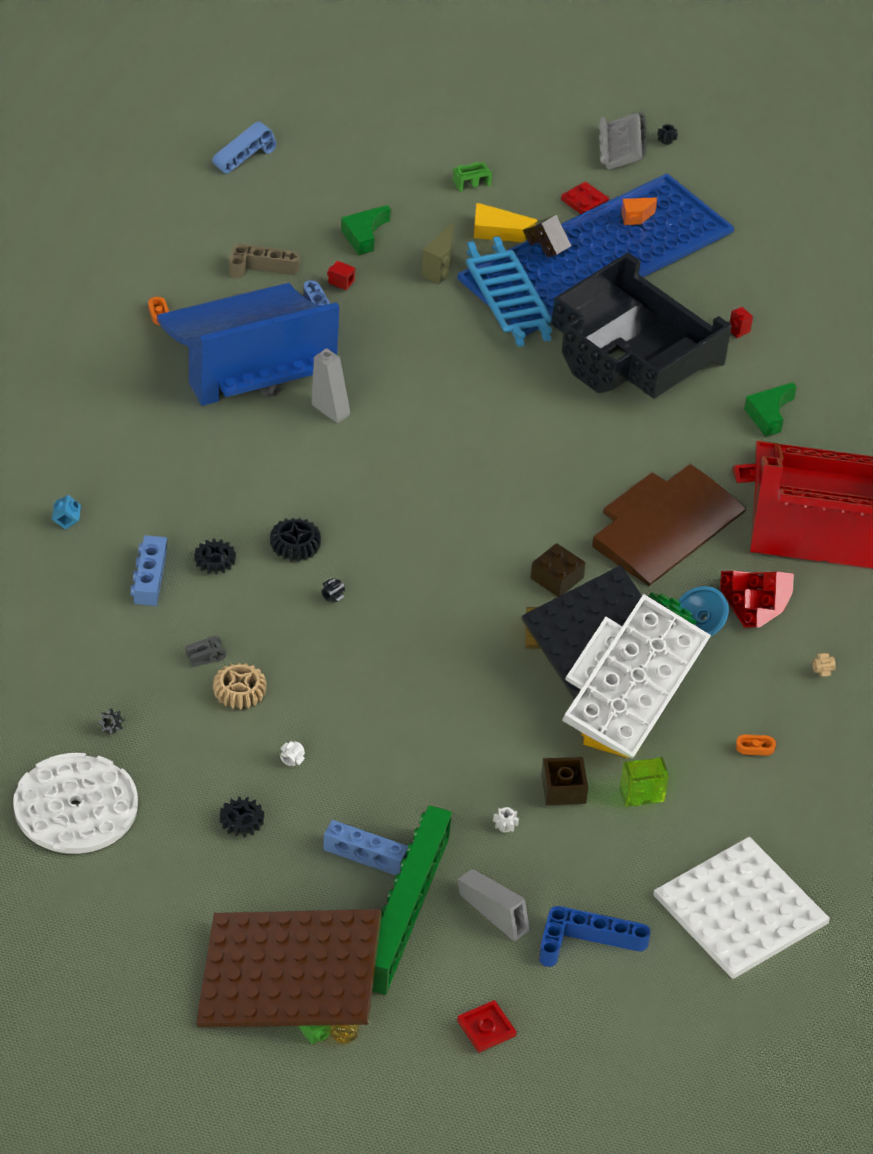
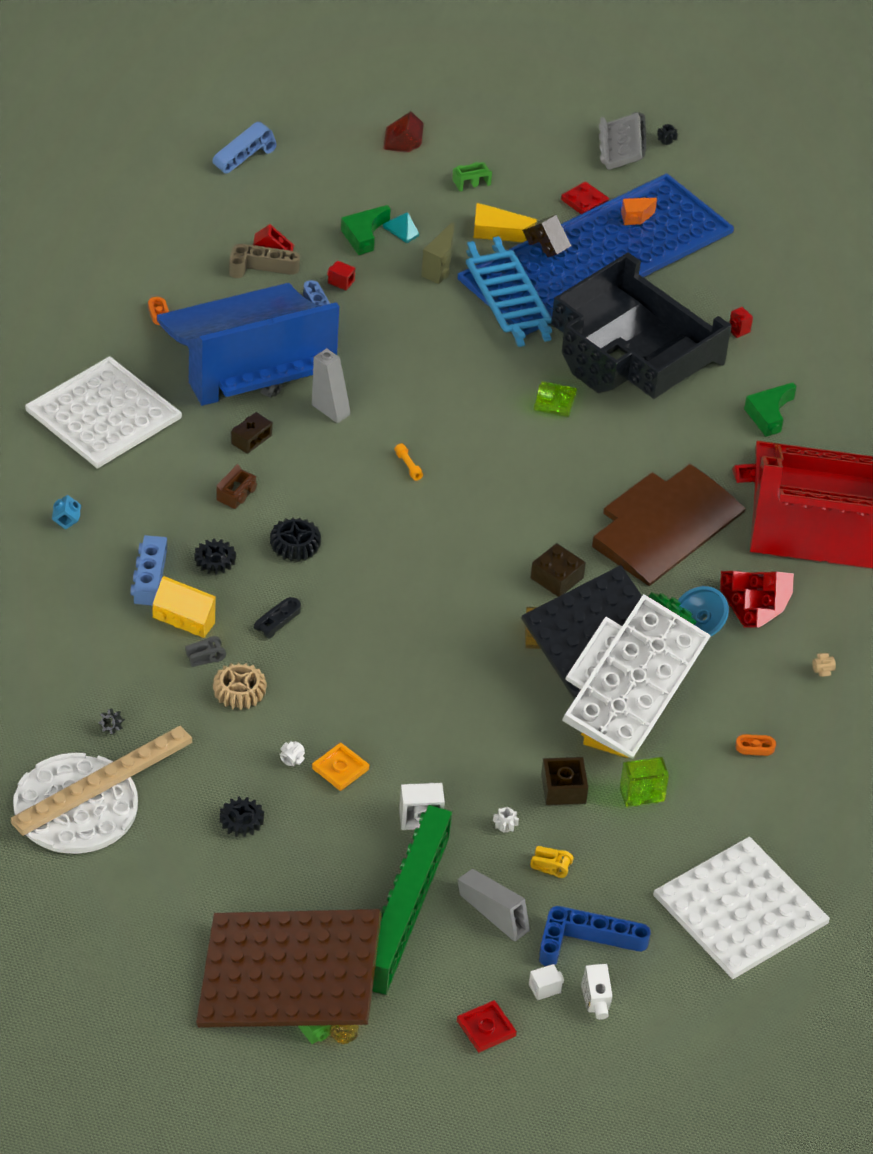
black gear [321,578,345,603] -> none
medium blue brick [323,820,408,875] -> none
none -> tan plate [11,725,192,836]
none -> white plate [25,356,182,469]
none -> yellow slope [152,576,216,638]
none -> reddish brown window [216,464,257,509]
none -> dark brown brick [231,412,273,454]
none -> red slope [253,224,294,251]
none -> black plate [254,597,301,639]
none -> light orange plate [312,742,370,791]
none -> clear red slope [383,111,424,152]
none -> teal slope [383,212,419,243]
none -> light orange bar [394,443,423,481]
none -> white brick [399,783,445,830]
none -> white brick [529,964,564,1000]
none -> yellow piece [530,846,574,878]
none -> clear neon green plate [534,381,577,417]
none -> white torso [581,964,612,1019]

